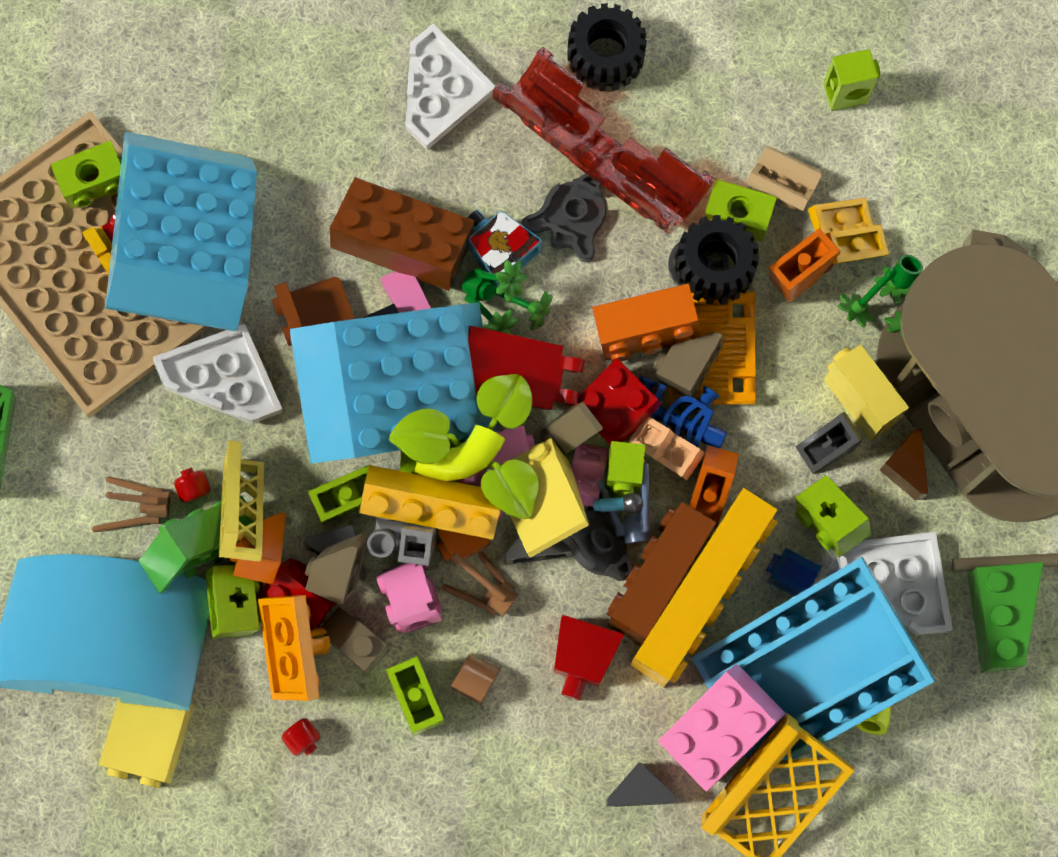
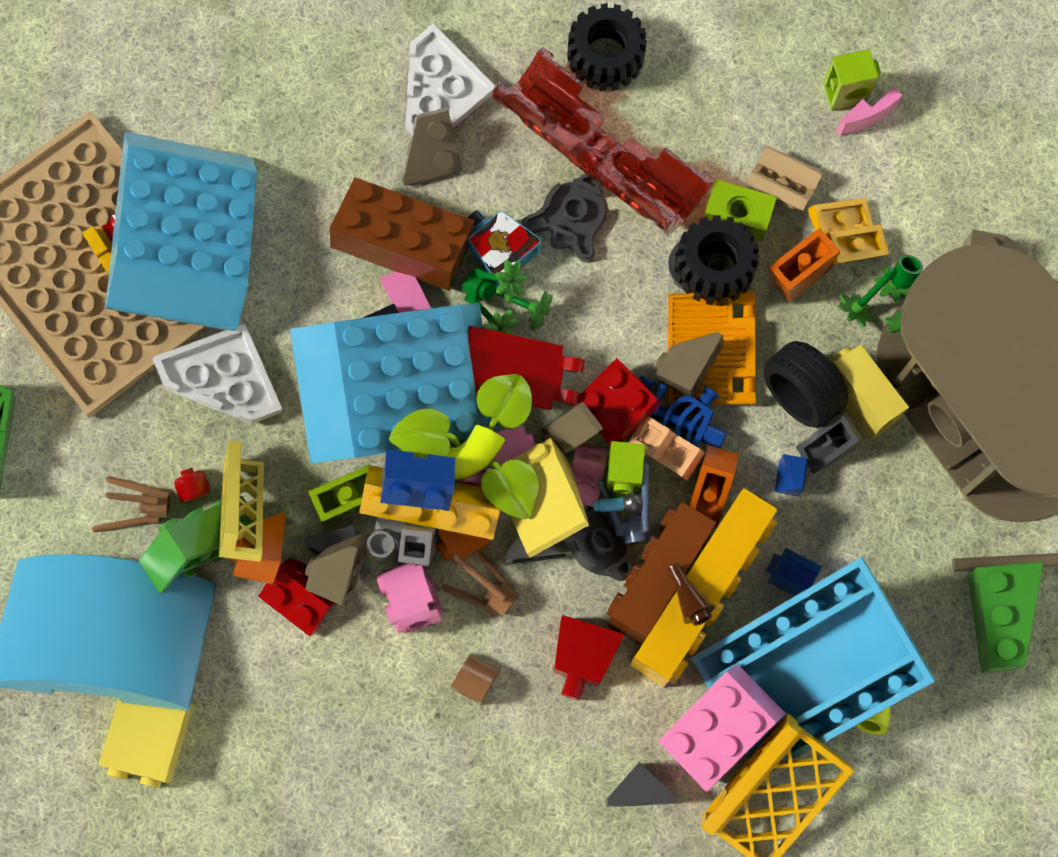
lime brick [50,140,121,209] -> none
lime brick [205,565,261,639] -> none
light orange plate [258,595,330,701] -> none
dark orange bracket [272,277,355,346] -> none
red piece [281,718,320,756] -> none
dark tan slope [321,607,389,676] -> none
lime brick [386,656,445,737] -> none
orange brick [592,283,699,362] -> none
lime brick [795,475,871,558] -> none
white plate [837,532,953,636] -> none
reddish brown slope [880,429,928,500] -> none
none -> blue brick [380,449,455,511]
none -> dark tan wing [402,107,463,186]
none -> reddish brown cone [667,563,715,626]
none -> black tyre [764,341,848,428]
none -> blue slope [775,454,808,497]
none -> bright pink slope [836,87,903,135]

